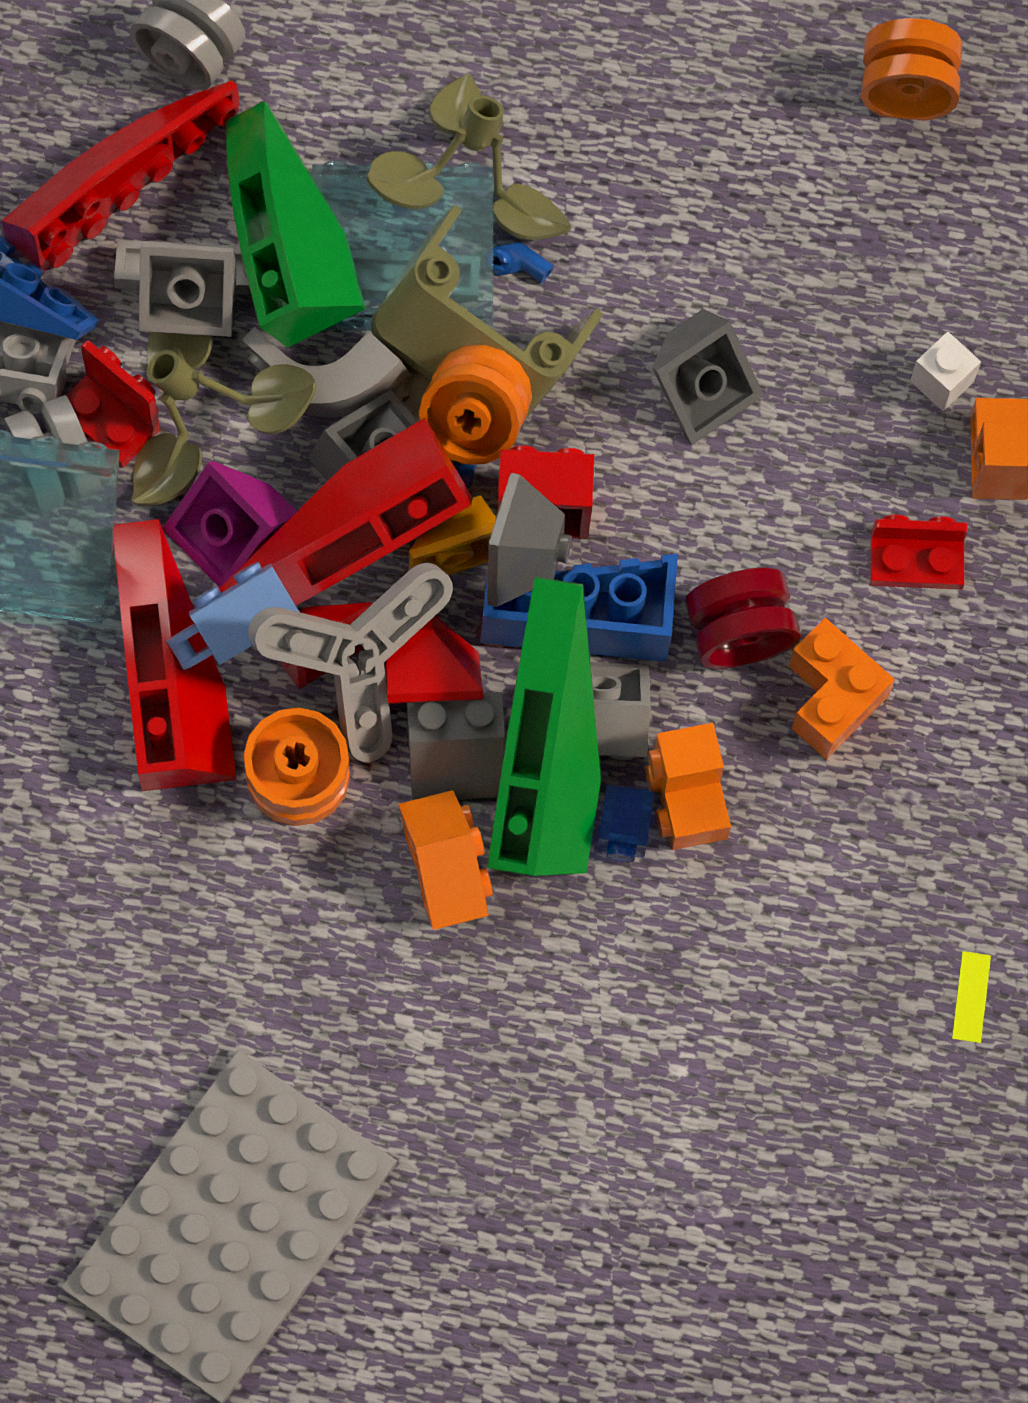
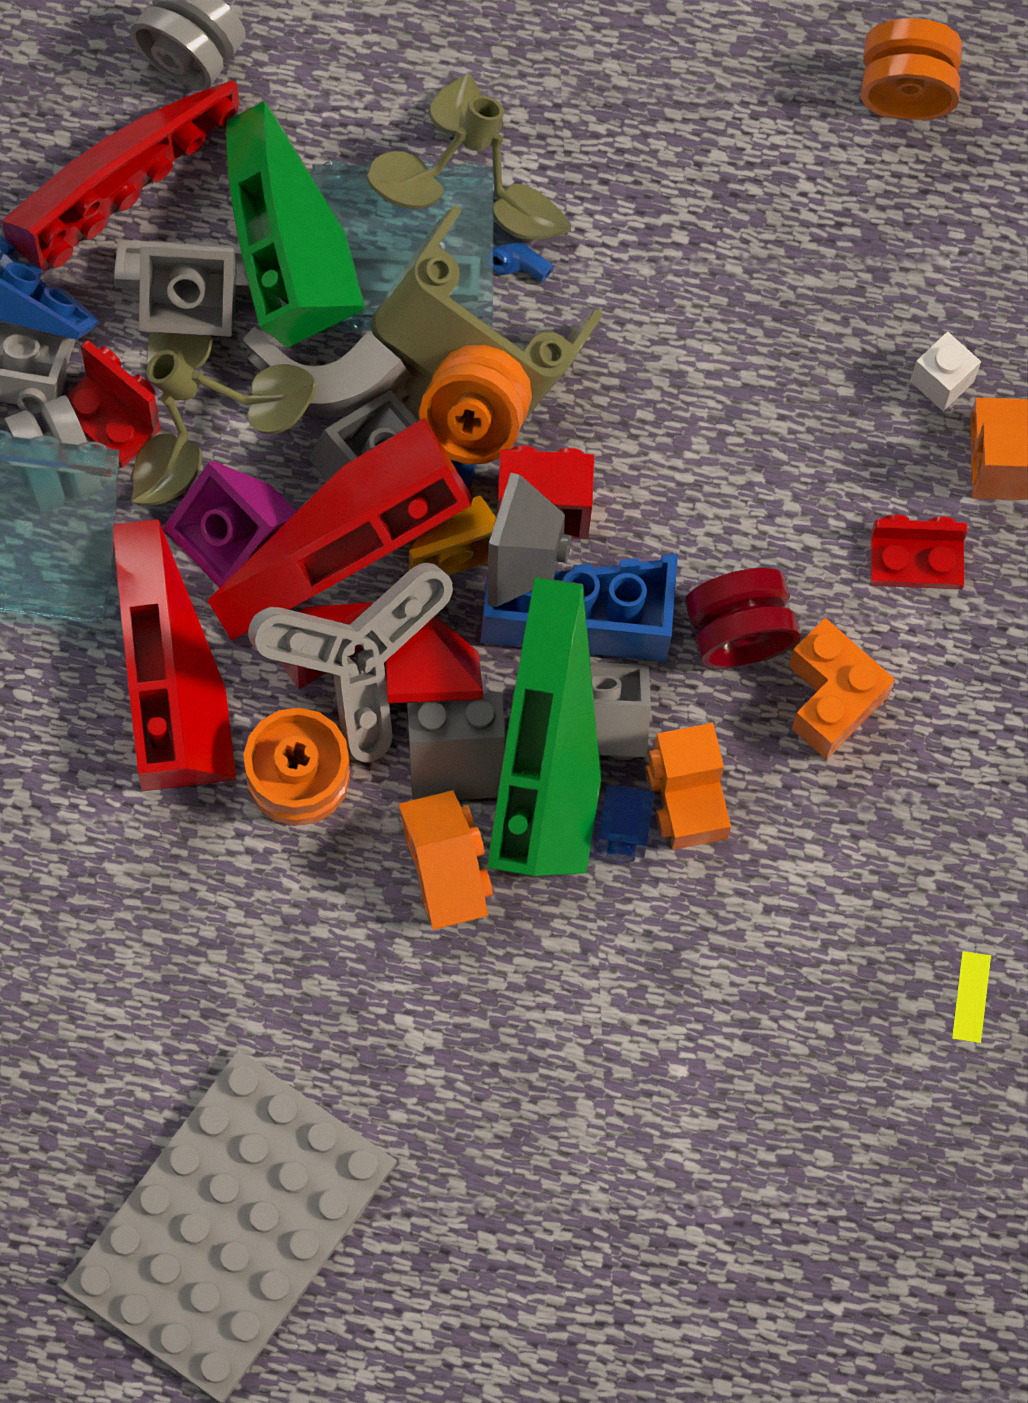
medium blue brick [166,562,299,670] -> none
dark grey slope [652,309,764,445] -> none

